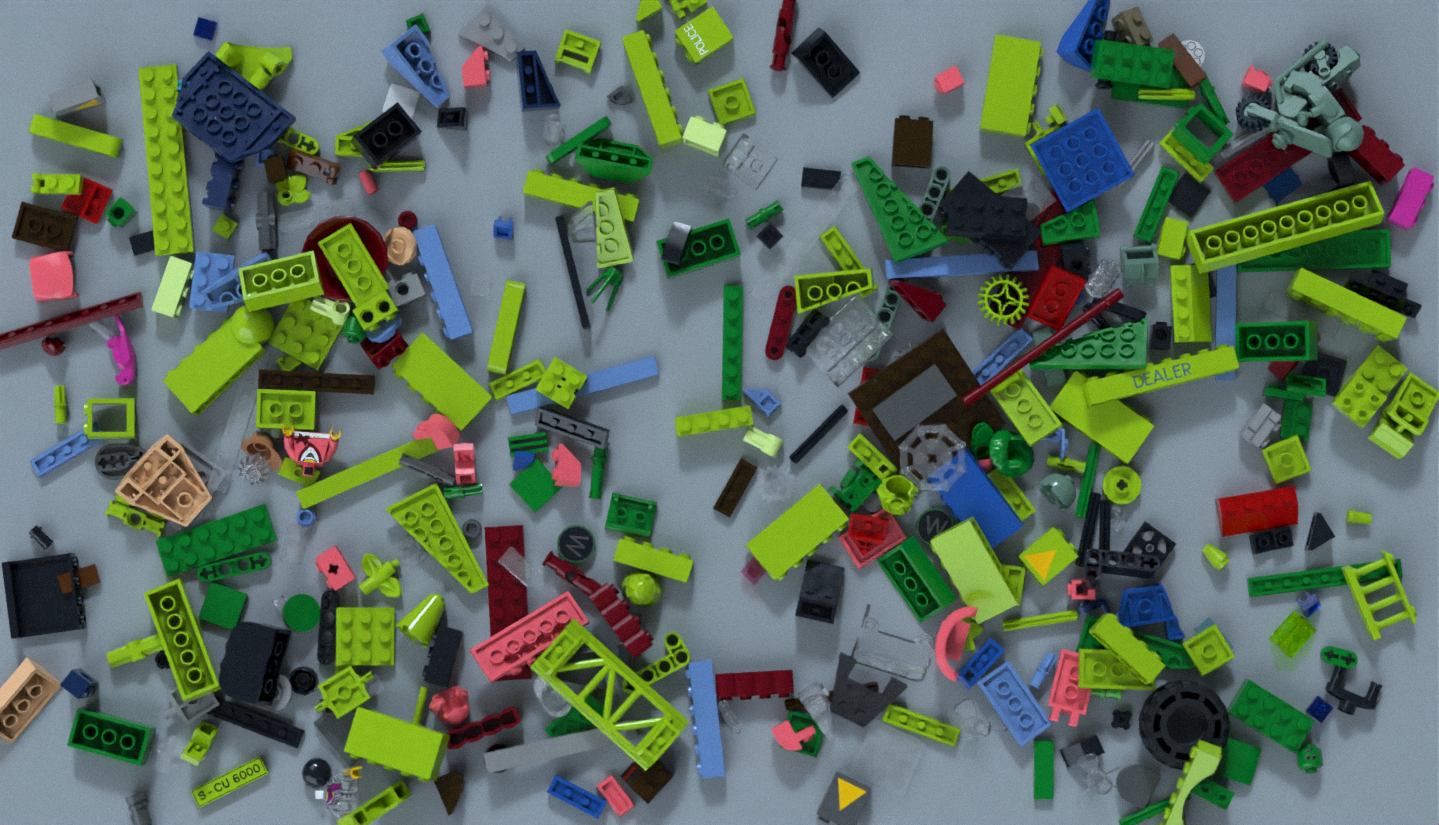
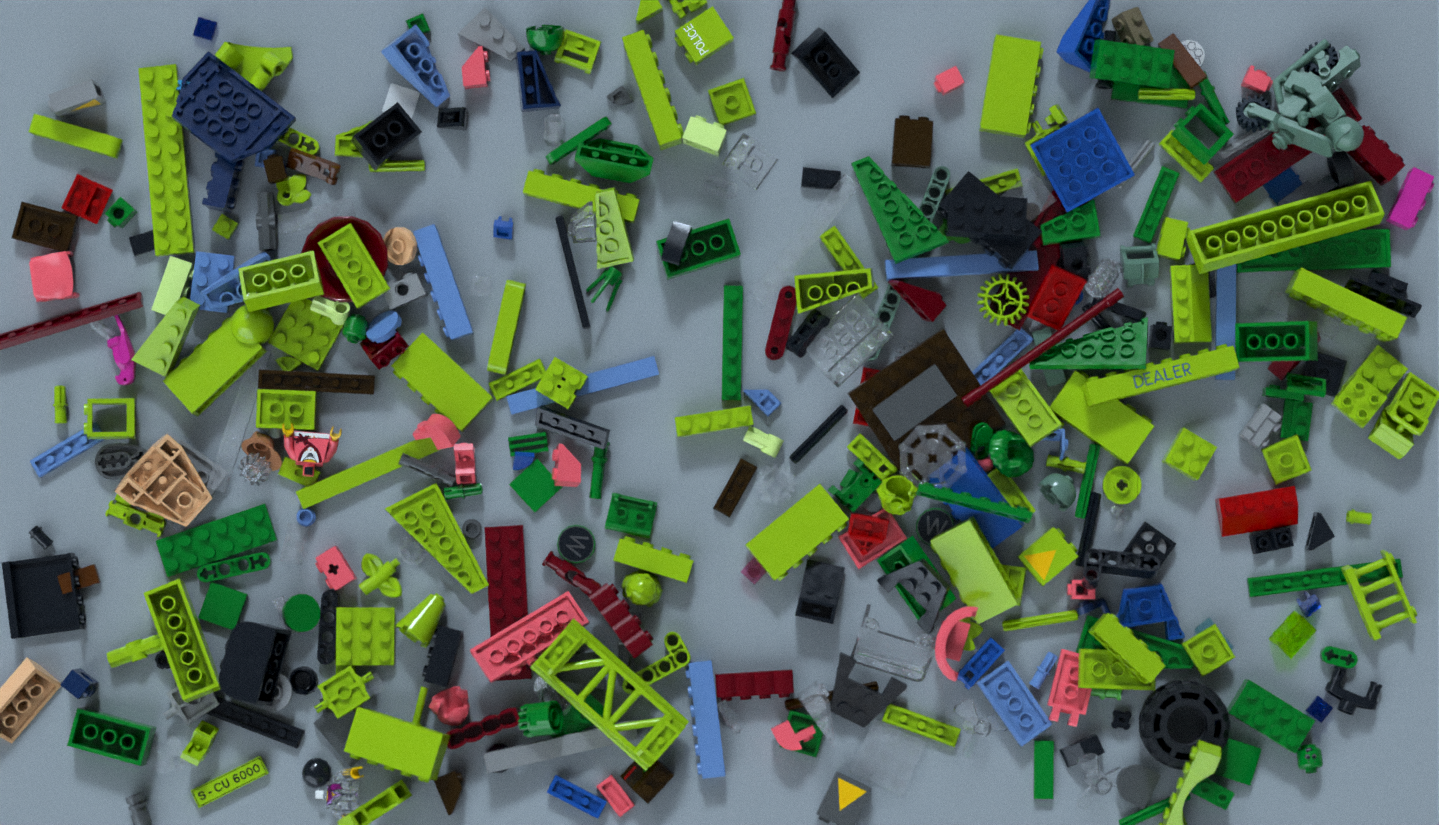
lime plate [30,173,84,195] -> none
dark red plate [42,337,66,356] -> none
lime brick [352,290,399,332] -> none
coral pin [358,170,379,195] -> none
dark red tile [398,211,418,230] -> none
clear brick [498,547,541,587] -> none
green pin [745,200,784,230] -> none
black tile [756,223,783,250] -> none
black axle [1099,500,1111,550] -> none
black piece [1168,173,1210,218] -> none
lime cone [1202,543,1230,571] -> none
none -> lime wedge [131,297,200,377]
none -> green gear [518,700,564,738]
none -> green cylinder [526,25,564,55]
none -> black wing [877,558,950,635]
none -> green plate [916,482,1033,523]
none -> lime brick [1161,428,1217,481]

